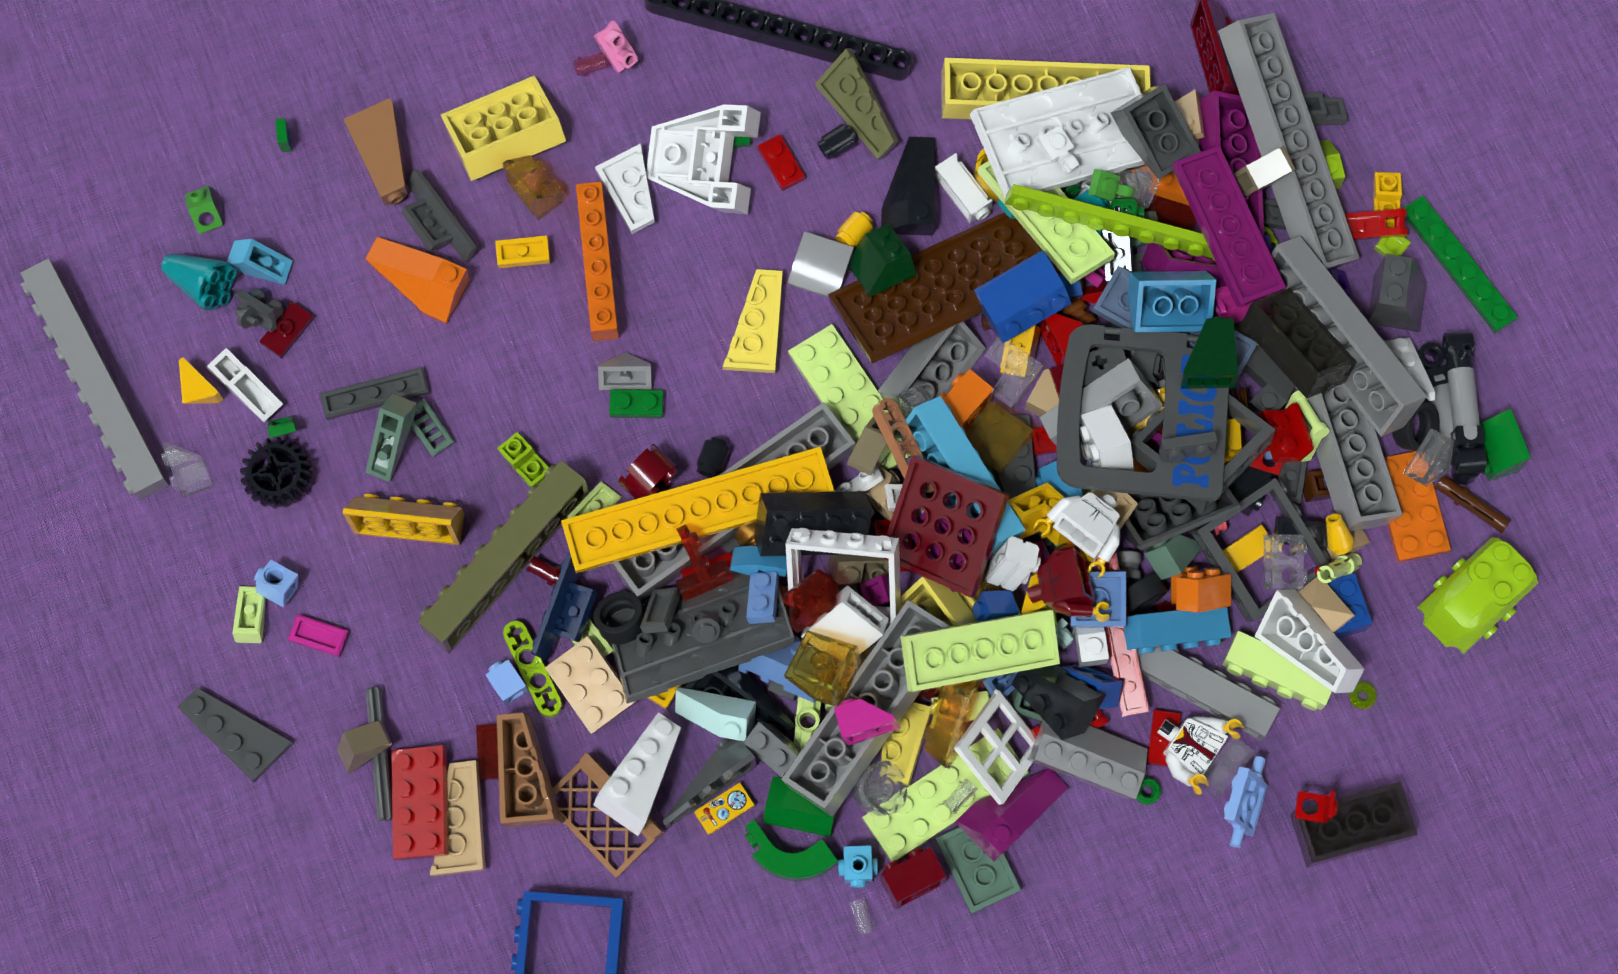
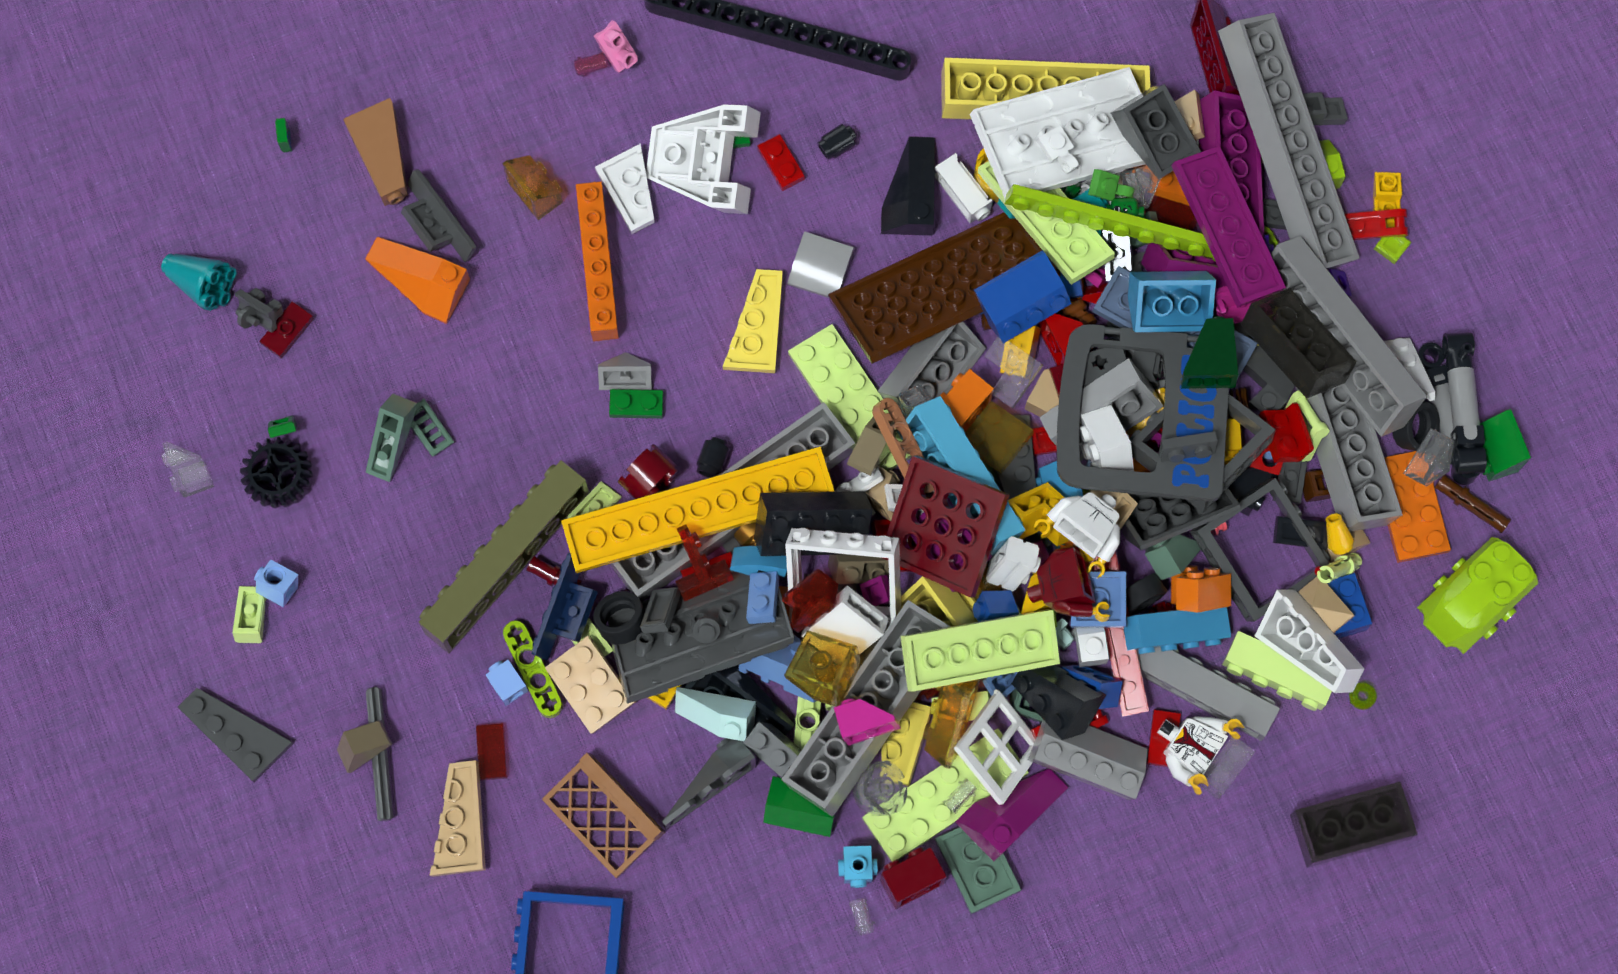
light grey brick [20,258,169,500] -> none
yellow slope [179,357,223,404] -> none
bright green bracket [184,186,223,234] -> none
white slope [206,348,283,422] -> none
medium azure slope [227,239,293,284] -> none
dark pink tile [288,614,349,658] -> none
dark grey tile [320,368,429,420] -> none
yellow slope [343,494,465,545] -> none
red plate [392,745,449,860] -> none
light yellow slope [440,75,566,181] -> none
yellow plate [495,235,550,269] -> none
lime slope [497,432,549,488] -> none
medium nougat wedge [497,712,562,829] -> none
white wedge [593,712,681,836] -> none
yellow tile [694,782,755,836] -> none
green arch [744,820,838,882] -> none
dark grey plate [768,681,796,701] -> none
olive wing [814,48,899,159] -> none
yellow brick [835,211,873,247] -> none
dark green slope [848,223,916,297] -> none
light grey wheel [1116,551,1141,584] -> none
green plate [1136,777,1161,805] -> none
yellow slope [1222,524,1276,573] -> none
light blue plate [1224,756,1268,848] -> none
slope [1233,146,1295,198] -> none
clear brick [1264,535,1307,589] -> none
red bracket [1294,790,1338,824] -> none
dark grey slope [1367,254,1427,332] -> none
green plate [1402,195,1518,334] -> none

